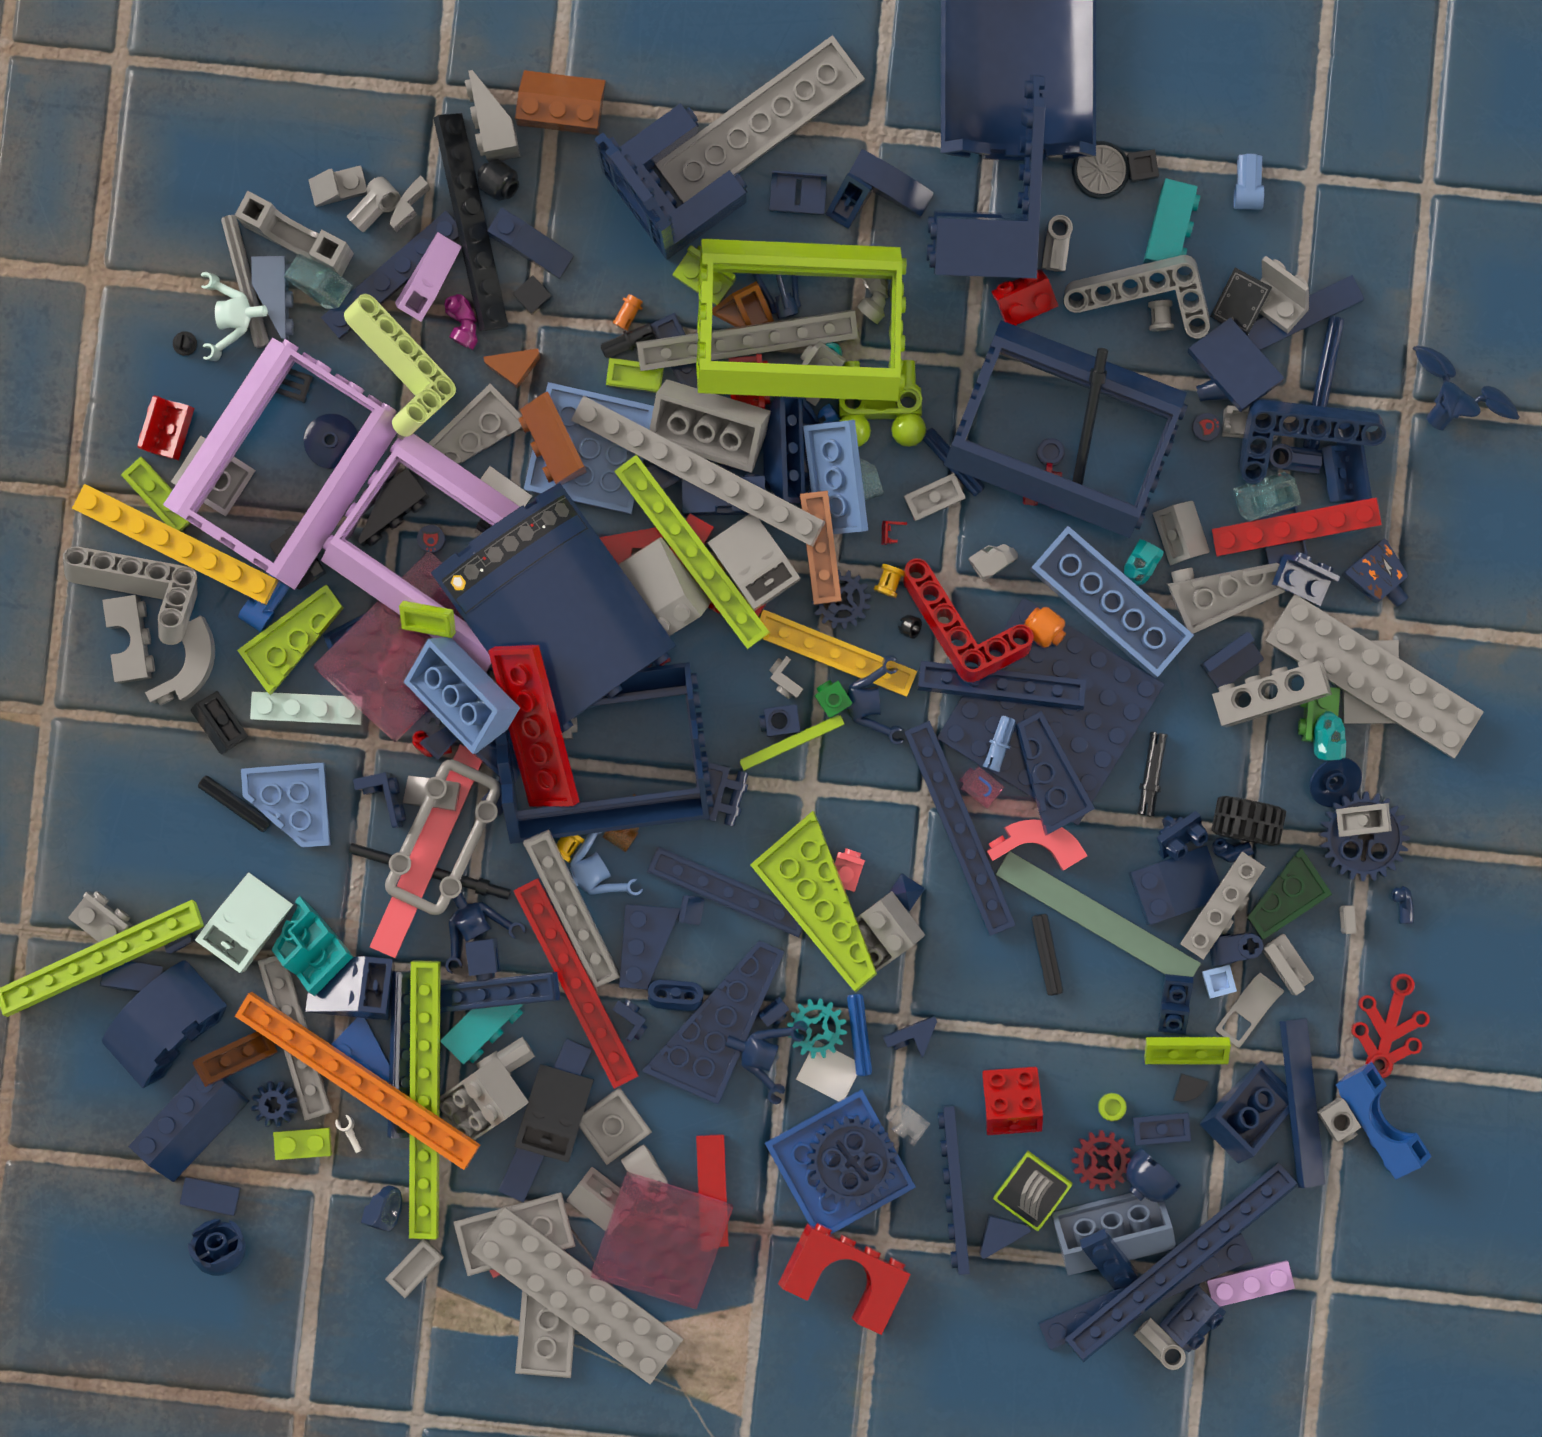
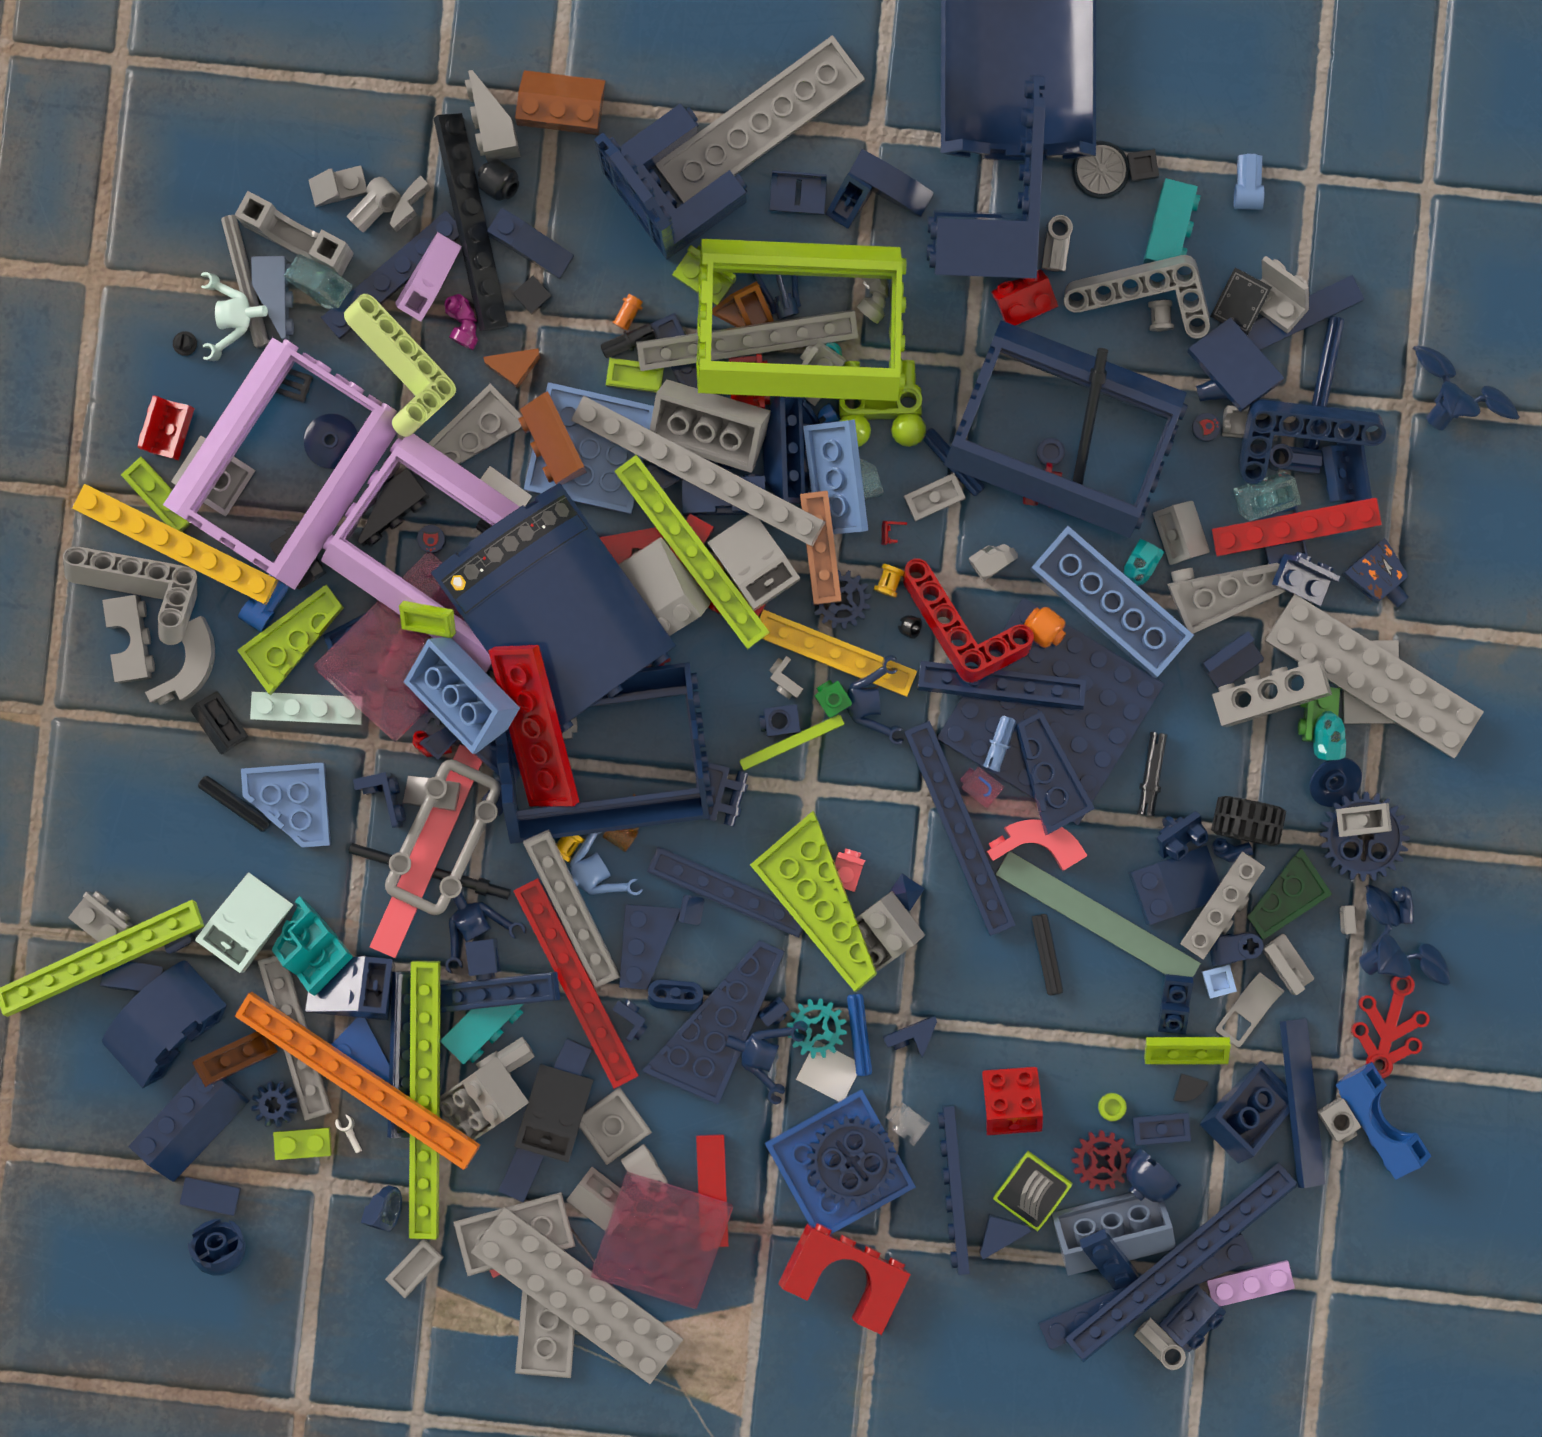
none -> dark blue plant [1359,885,1450,985]

